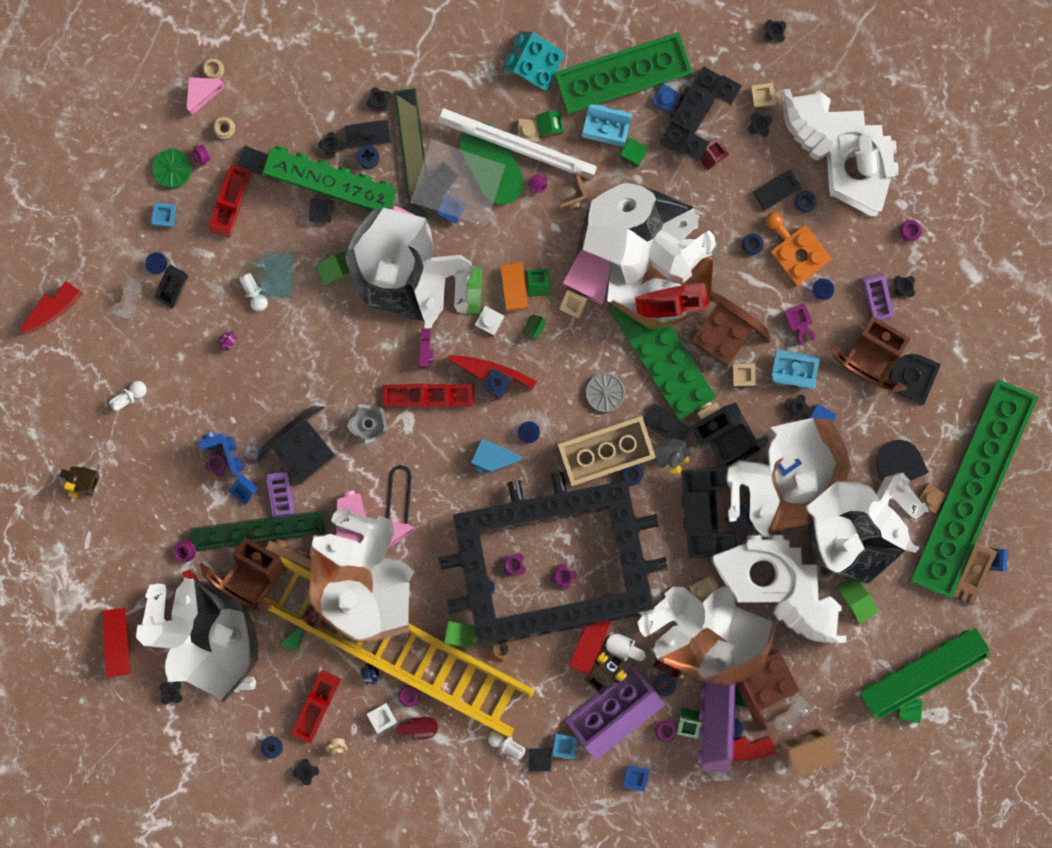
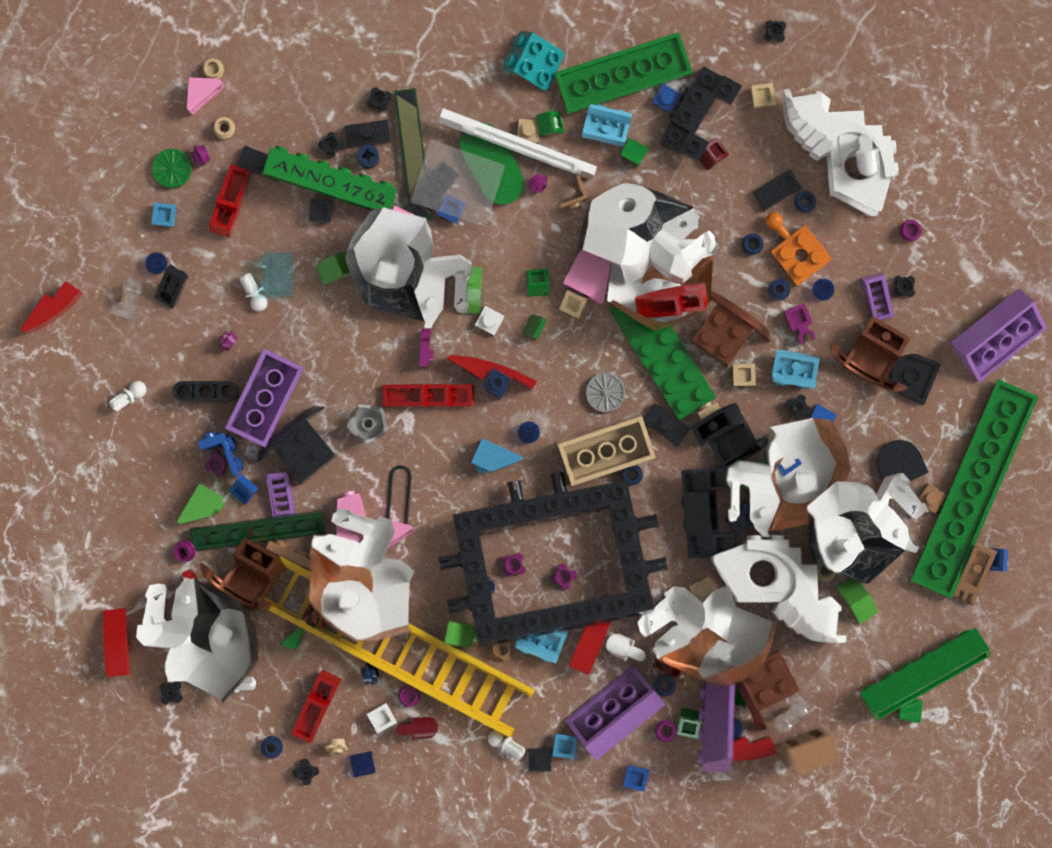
dark brown piece [60,466,100,499] -> none
orange slope [501,262,529,312] -> none
dark brown piece [585,652,627,694] -> none
dark grey piece [654,438,694,474] -> none
black plate [748,113,772,137] -> none
none -> black beam [173,381,239,402]
none -> bright green slope [177,483,225,524]
none -> medium lavender slope [225,349,304,447]
none -> clear blue plate [350,750,376,778]
none -> medium azure bracket [515,631,568,663]
none -> dark blue plate [768,279,790,301]
none -> medium lavender slope [950,288,1047,383]

